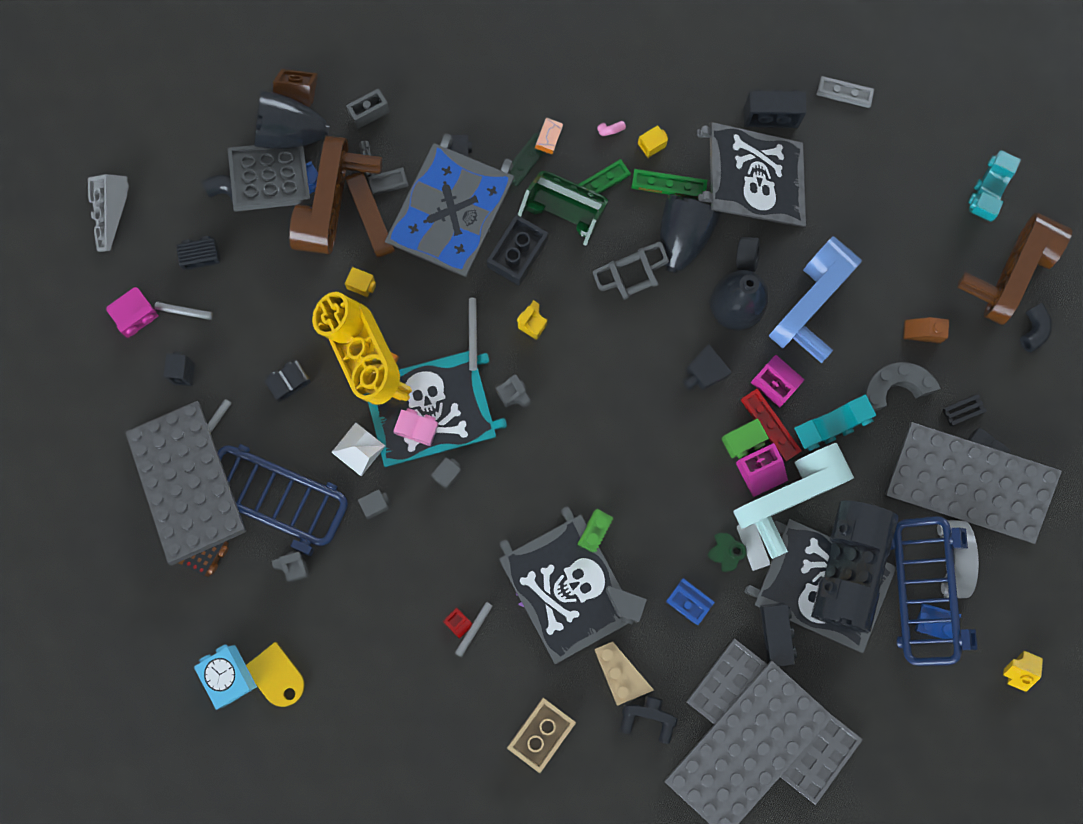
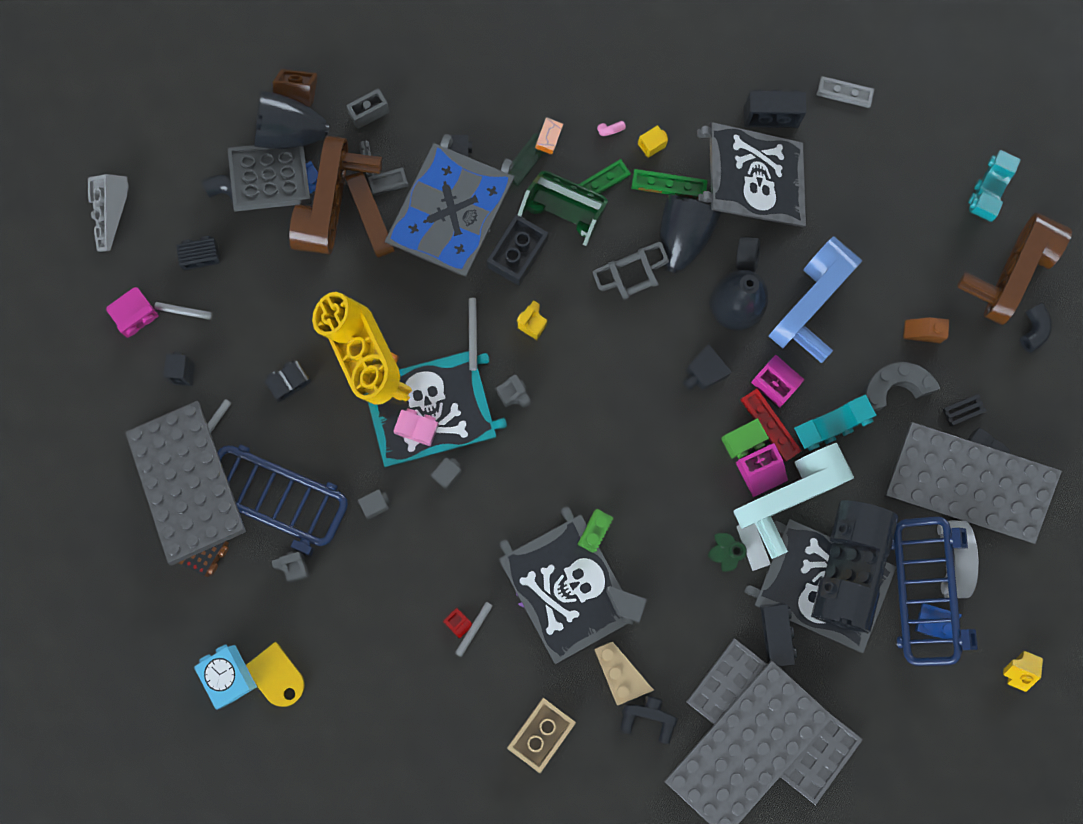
white slope [331,423,385,476] -> none
yellow brick [345,267,376,297] -> none
blue plate [666,578,715,625] -> none

